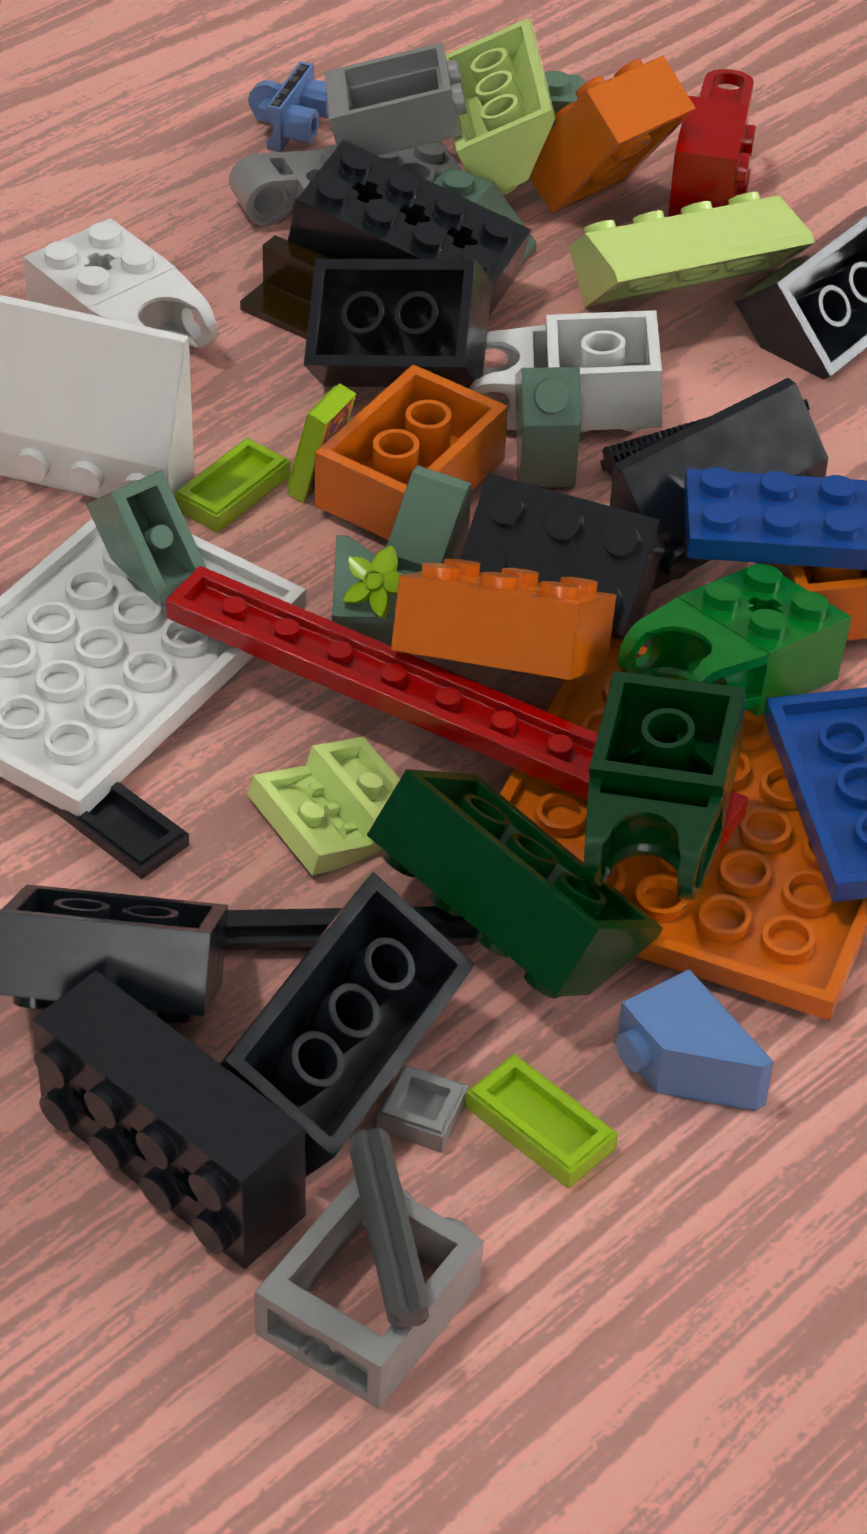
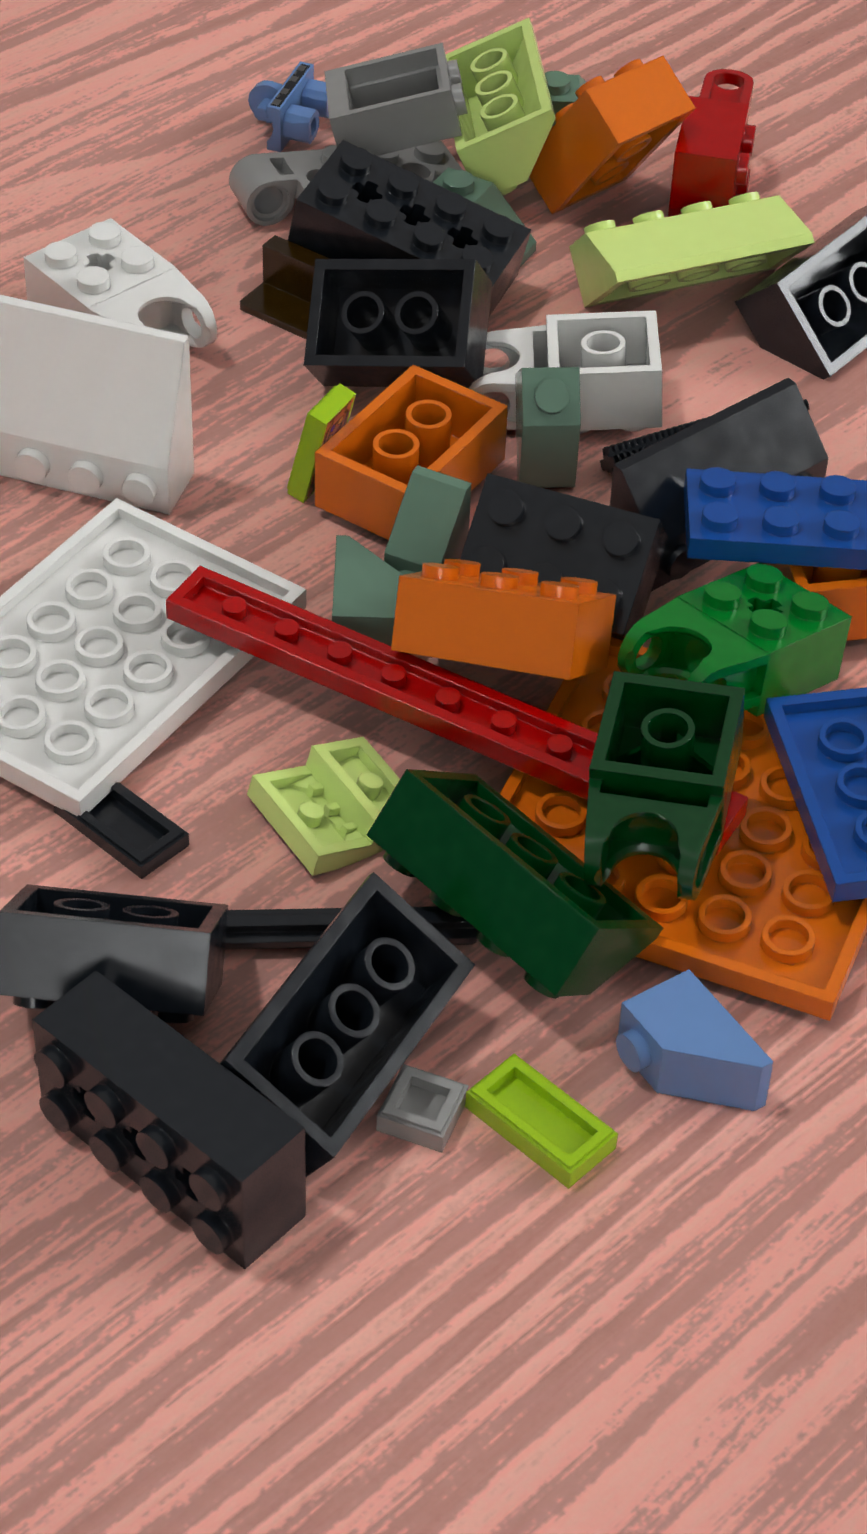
sand green slope [86,470,207,606] -> none
lime tile [173,437,291,533] -> none
light grey window [255,1176,484,1409] -> none
lime plant [342,545,403,620] -> none
dark grey axle [349,1127,430,1329] -> none

